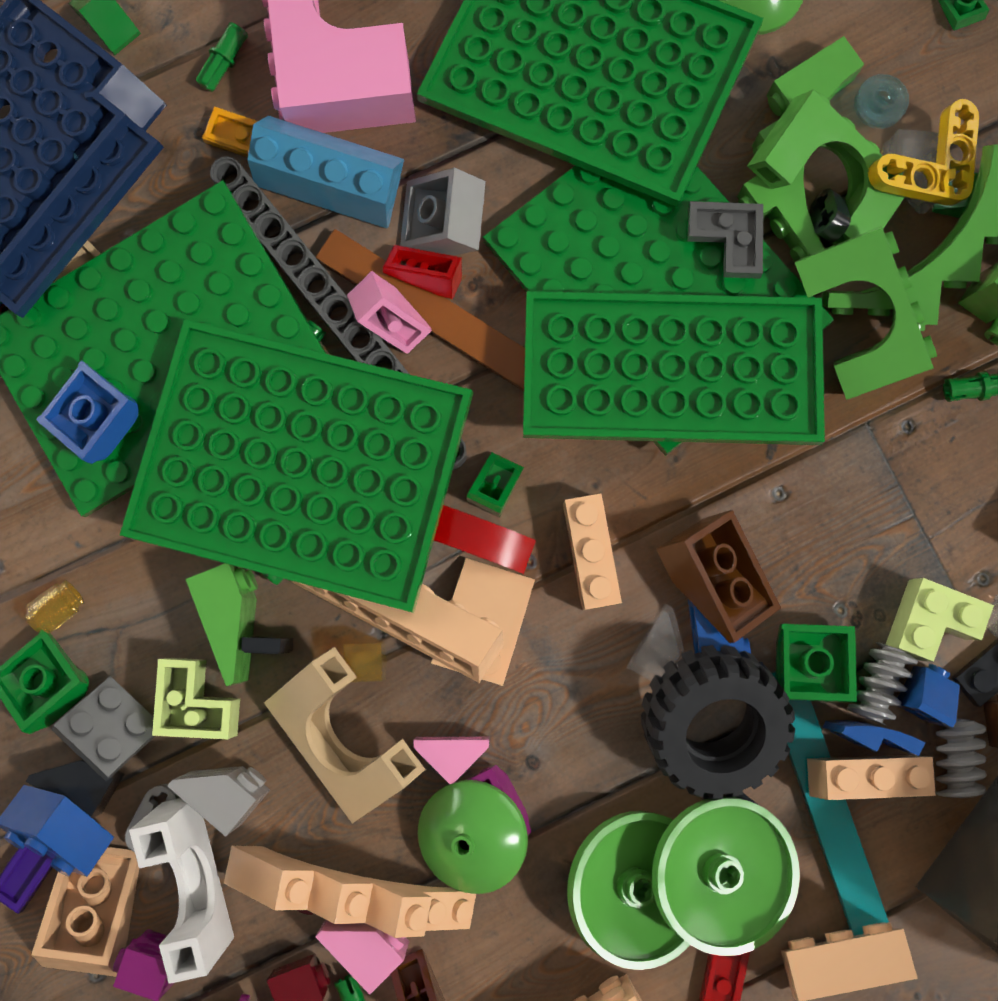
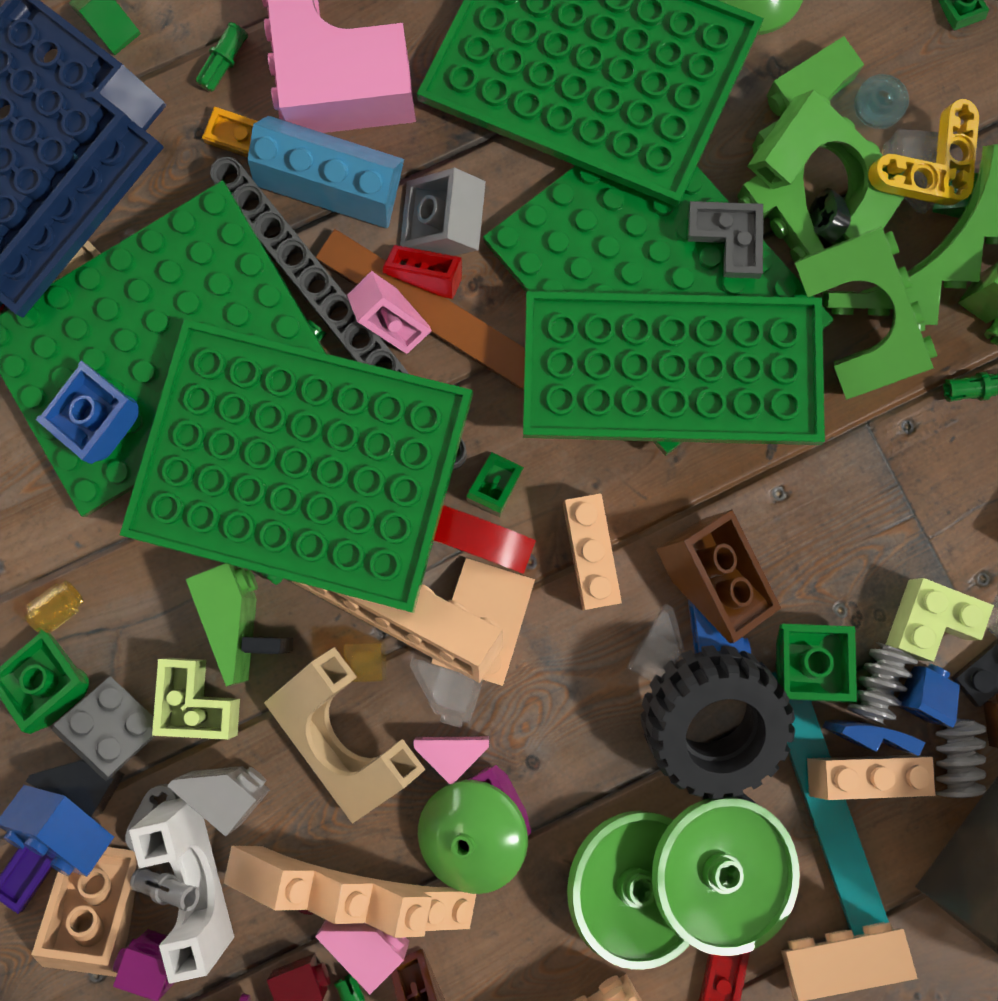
none -> light grey pin [130,868,200,912]
none -> clear slope [410,657,483,727]

